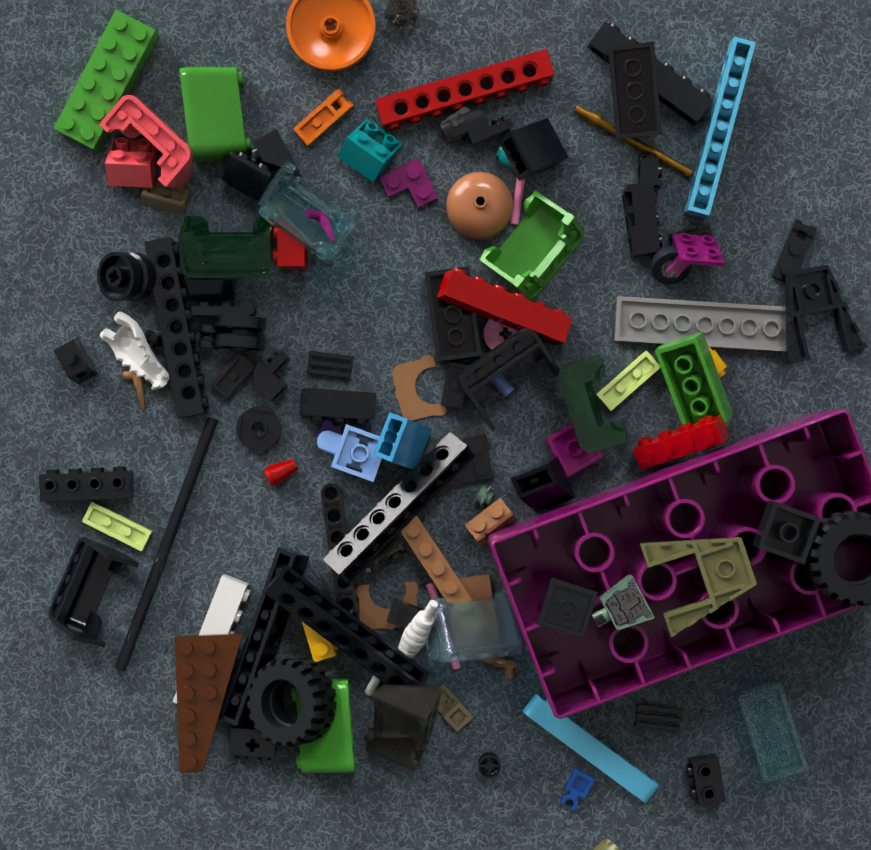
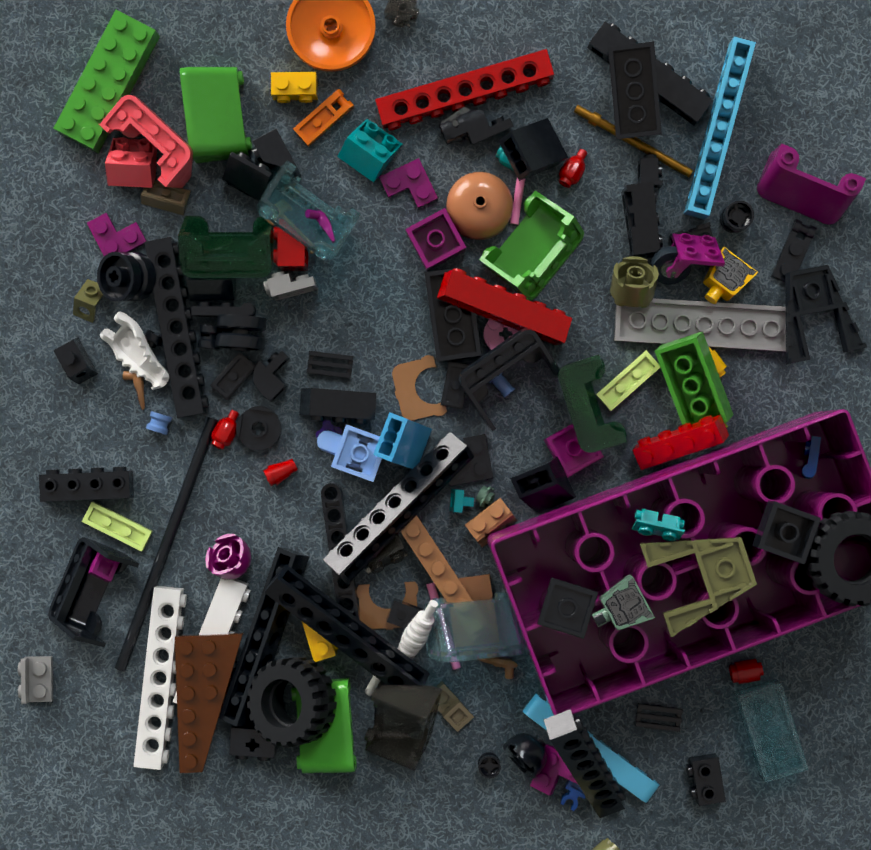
none -> light grey bracket [18,656,53,704]
none -> olive bracket [73,279,103,323]
none -> magenta plate [87,213,147,256]
none -> magenta tile [88,552,120,582]
none -> white brick [134,586,187,770]
none -> medium blue wheel [146,411,172,435]
none -> magenta cylinder [205,534,252,580]
none -> red plant [211,410,239,450]
none -> light grey plate [263,271,319,301]
none -> yellow brick [271,72,318,103]
none -> magenta brick [405,208,466,272]
none -> teal tile [449,489,474,513]
none -> black cylinder [503,733,547,778]
none -> magenta plate [530,744,578,796]
none -> black brick [543,709,626,818]
none -> red plant [558,149,588,188]
none -> olive brick [610,256,659,308]
none -> teal hinge [632,508,685,541]
none -> torso [703,247,758,304]
none -> black wheel [720,201,754,233]
none -> red brick [729,659,764,684]
none -> magenta windscreen [757,144,866,225]
none -> blue plate [802,436,821,479]

